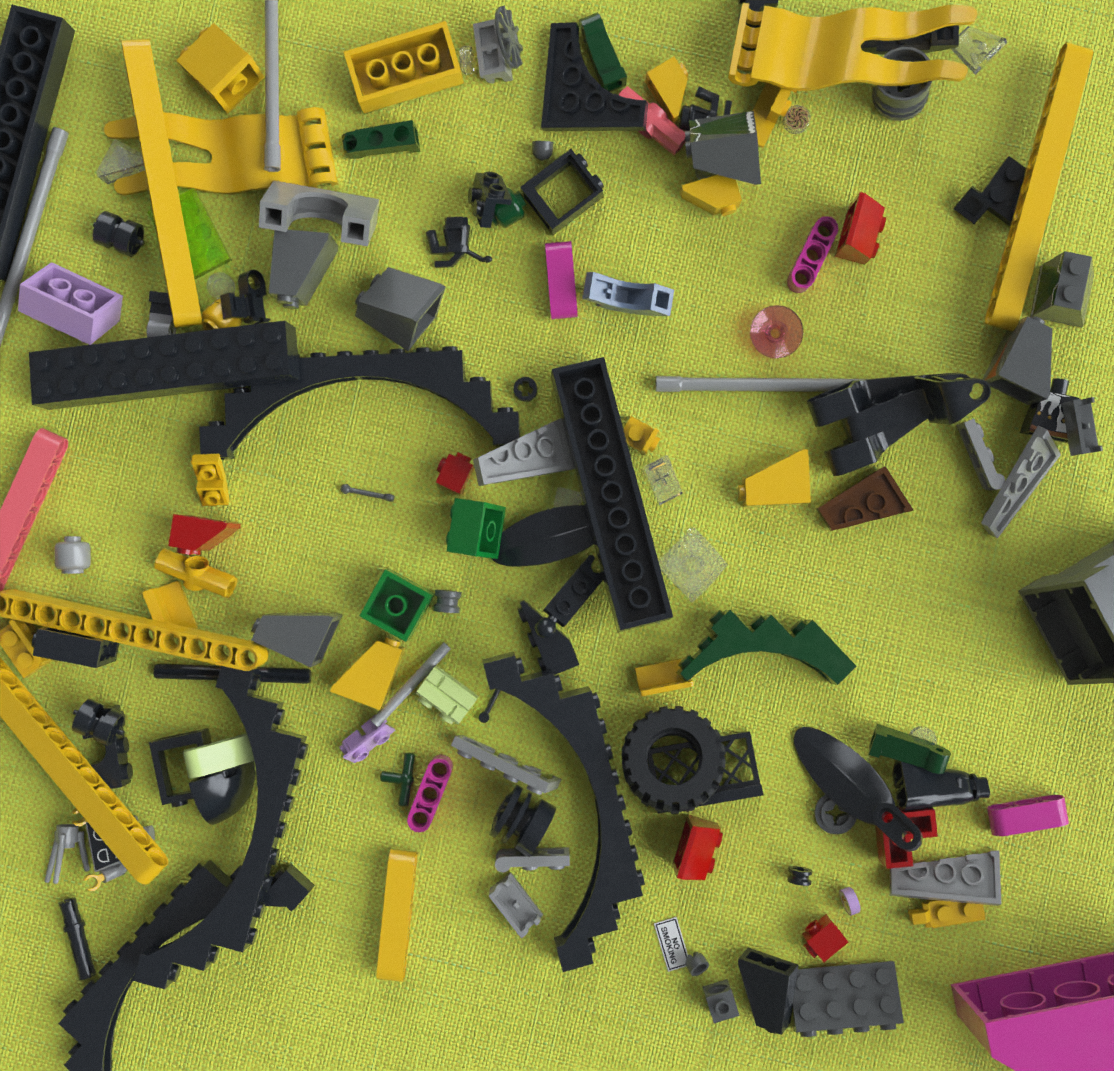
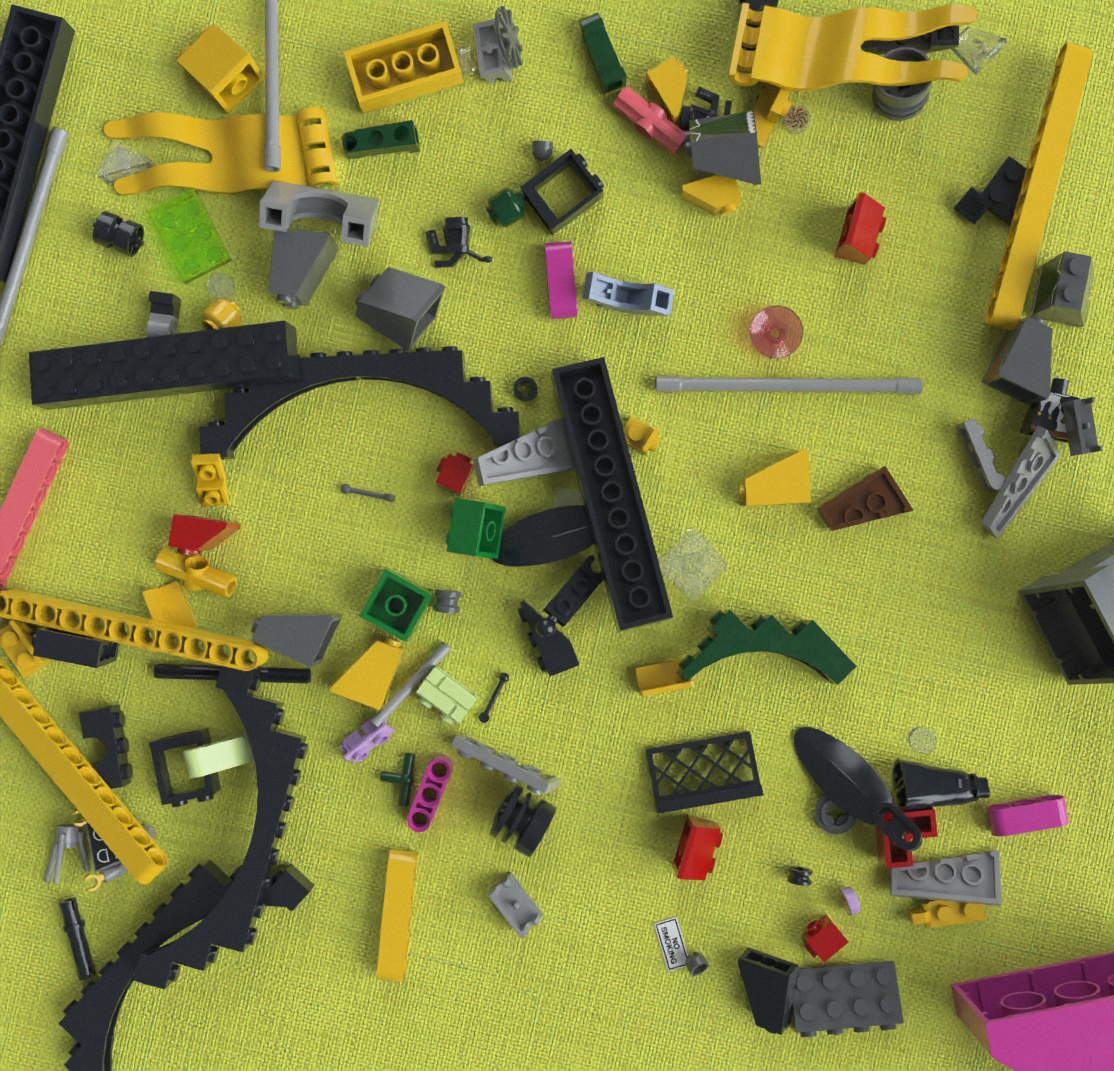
lavender brick [18,262,123,345] -> none
light grey head [55,536,91,574] -> none
black wheel [72,699,125,746] -> none
yellow beam [121,39,202,328] -> none
black brick [189,761,255,825] -> none
black piece [220,269,270,324] -> none
black bracket [468,171,512,228] -> none
black arch [482,651,645,972] -> none
light grey plate [495,847,570,873] -> none
black plate [541,22,648,131] -> none
black tyre [622,706,726,814] -> none
clear slope [641,455,683,505] -> none
dark grey brick [703,979,740,1023] -> none
dark pink beam [787,216,838,293] -> none
black piece [807,372,991,476] -> none
dark green leg [869,724,951,774] -> none

